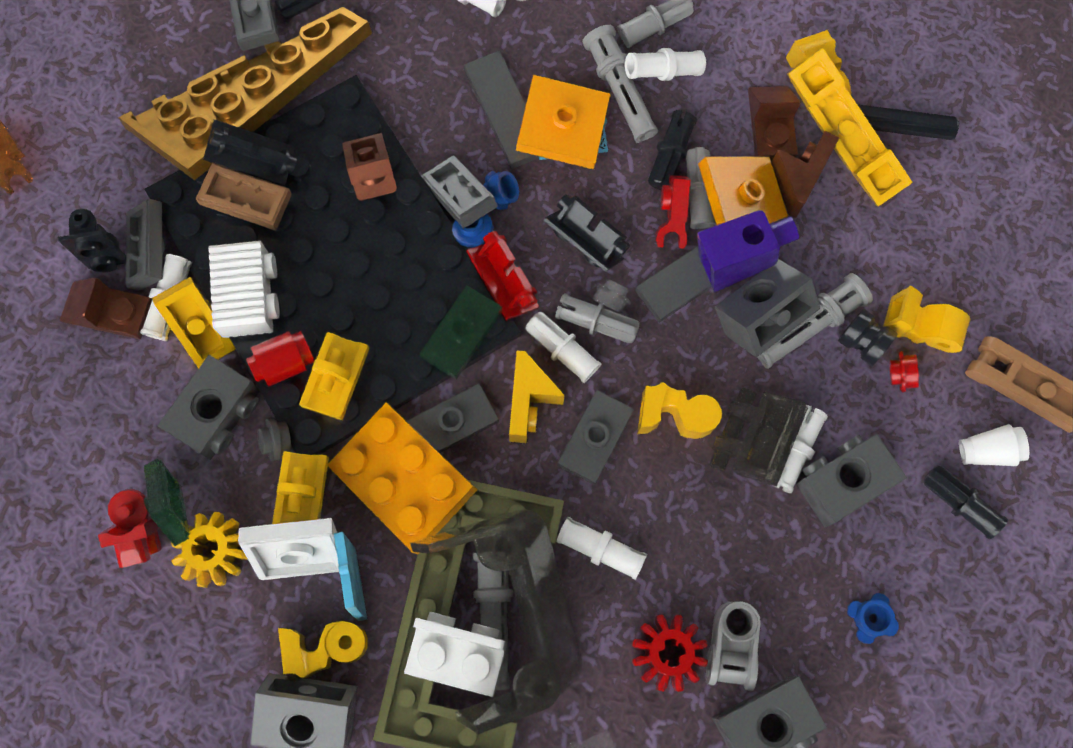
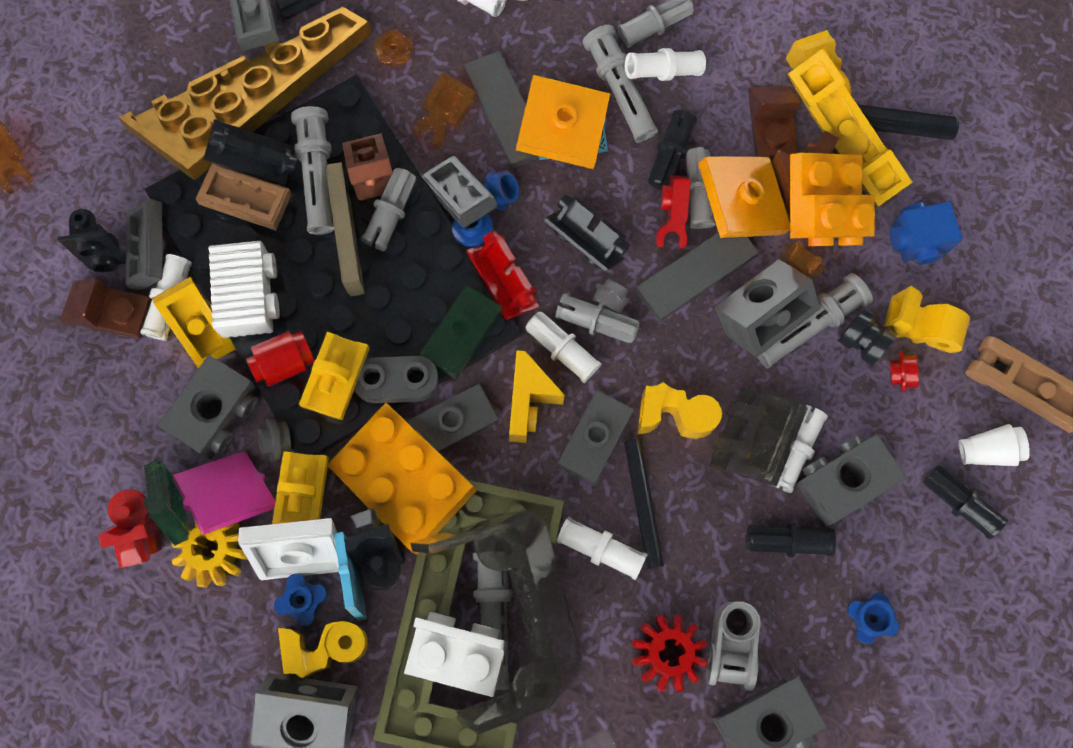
dark purple torso [697,210,799,293] -> none
none -> dark pink piece [173,451,276,535]
none -> blue plate [274,574,327,626]
none -> light grey pin [291,106,334,235]
none -> dark tan tile [325,162,365,296]
none -> black hips [344,509,404,590]
none -> dark grey plate [354,356,439,403]
none -> light grey axle [361,168,416,251]
none -> clear orange plate [374,30,413,67]
none -> clear orange plate [413,73,478,149]
none -> black bar [624,439,664,569]
none -> black axle [745,523,836,558]
none -> clear orange plate [780,241,825,283]
none -> light orange plate [790,153,875,246]
none -> blue brick [890,201,963,265]

